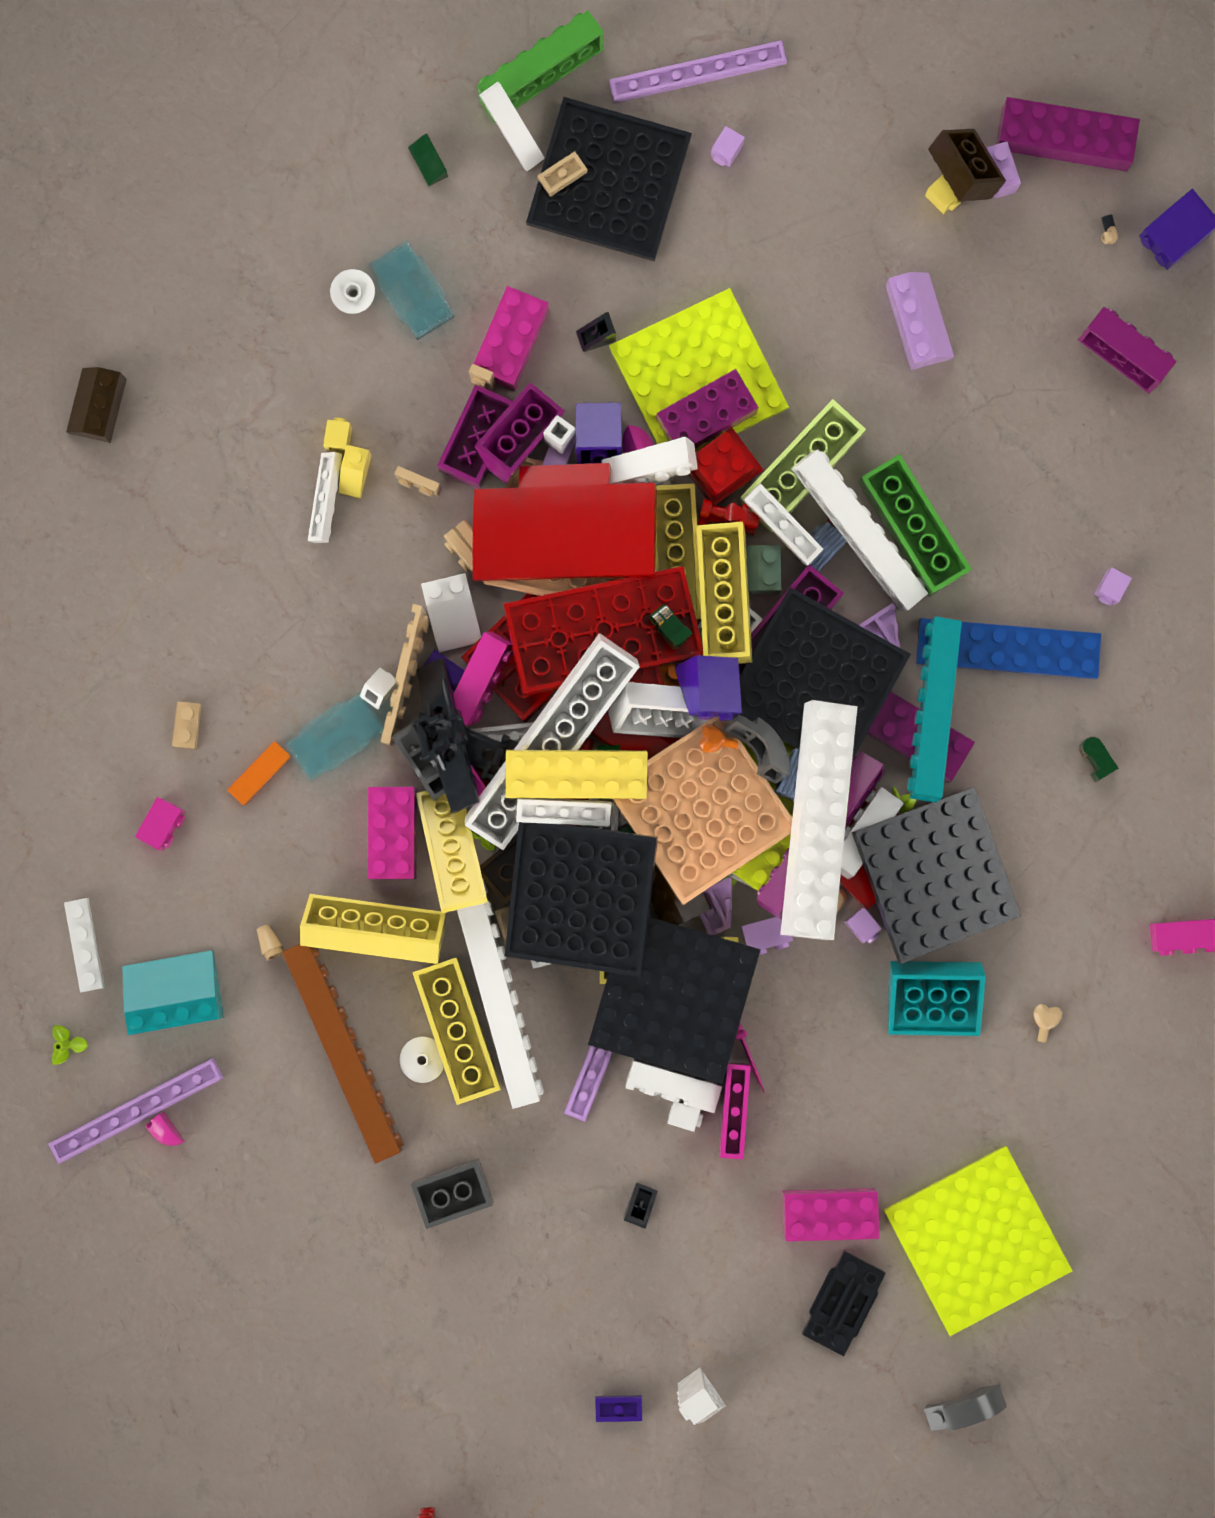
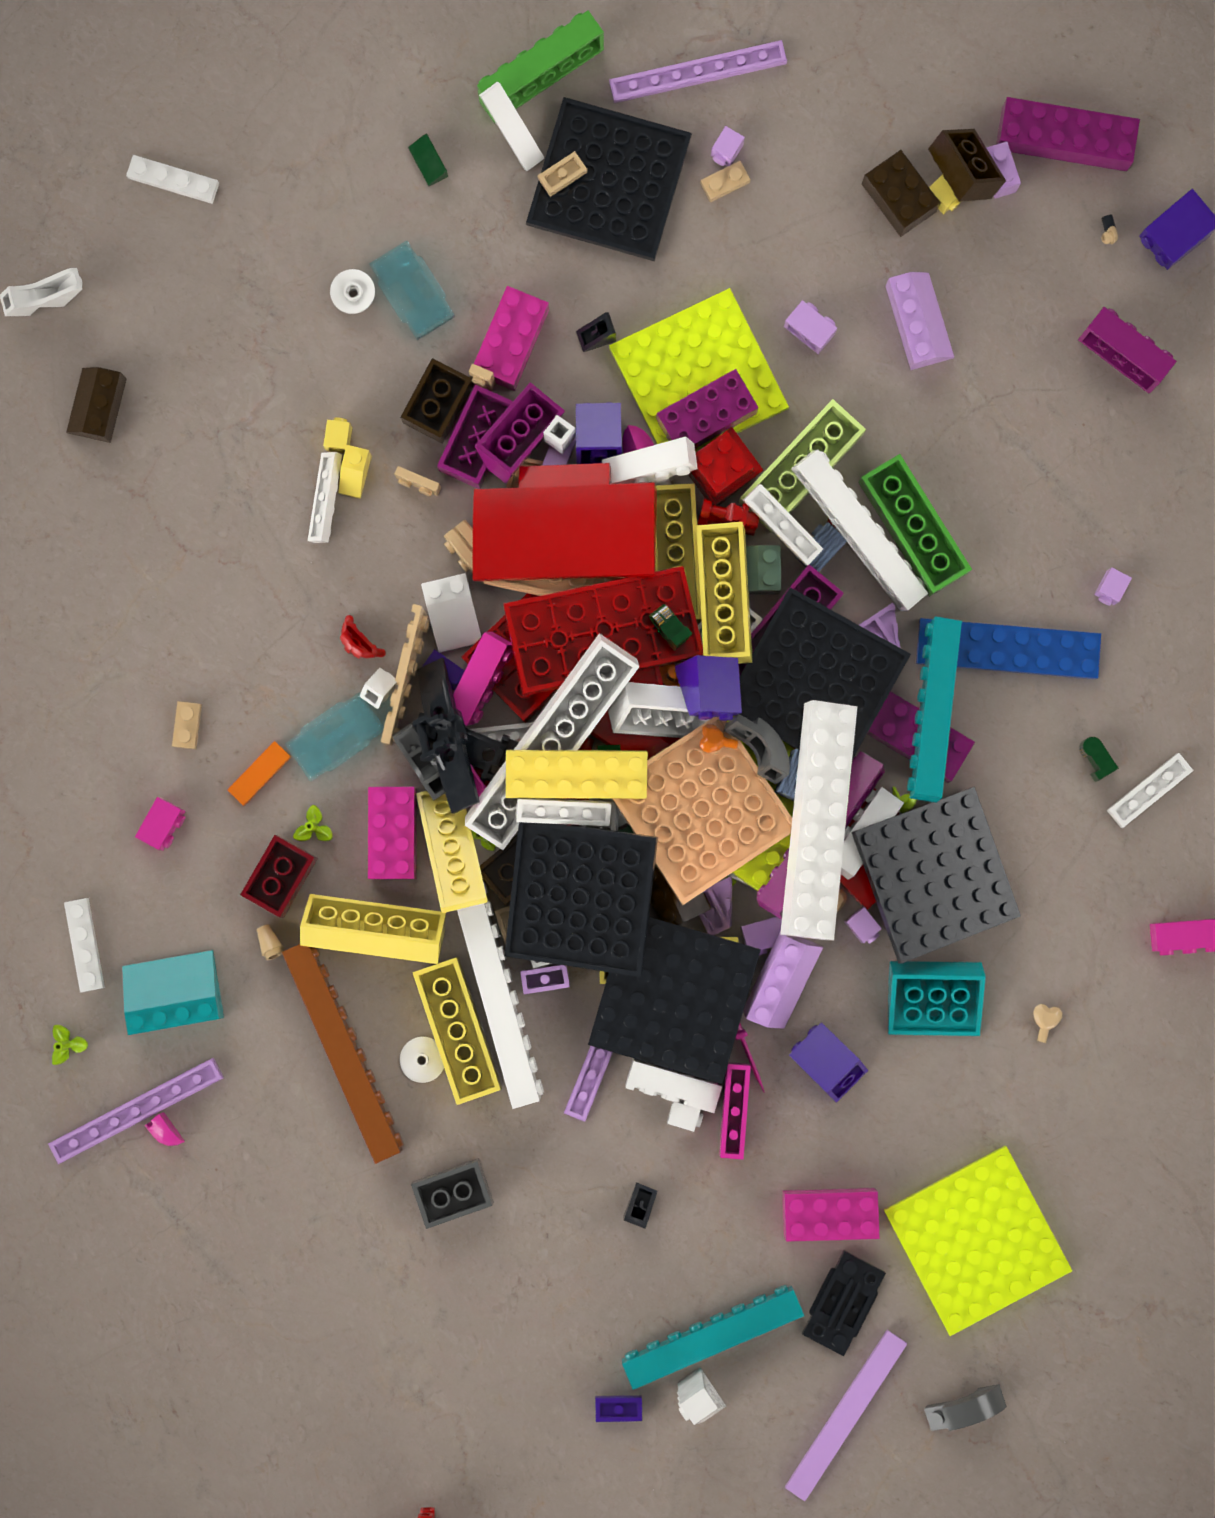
none -> white arch [0,268,82,316]
none -> white plate [126,155,219,204]
none -> dark red brick [240,835,318,918]
none -> lime plant [293,805,333,841]
none -> red piece [340,615,386,659]
none -> dark brown brick [400,358,474,444]
none -> lavender brick [520,965,570,994]
none -> teal brick [622,1285,805,1390]
none -> tan plate [700,161,750,202]
none -> lavender slope [743,930,823,1029]
none -> lavender brick [784,300,837,354]
none -> lavender tile [785,1330,907,1501]
none -> dark purple slope [789,1022,868,1103]
none -> dark brown brick [862,150,940,237]
none -> white plate [1107,753,1194,828]

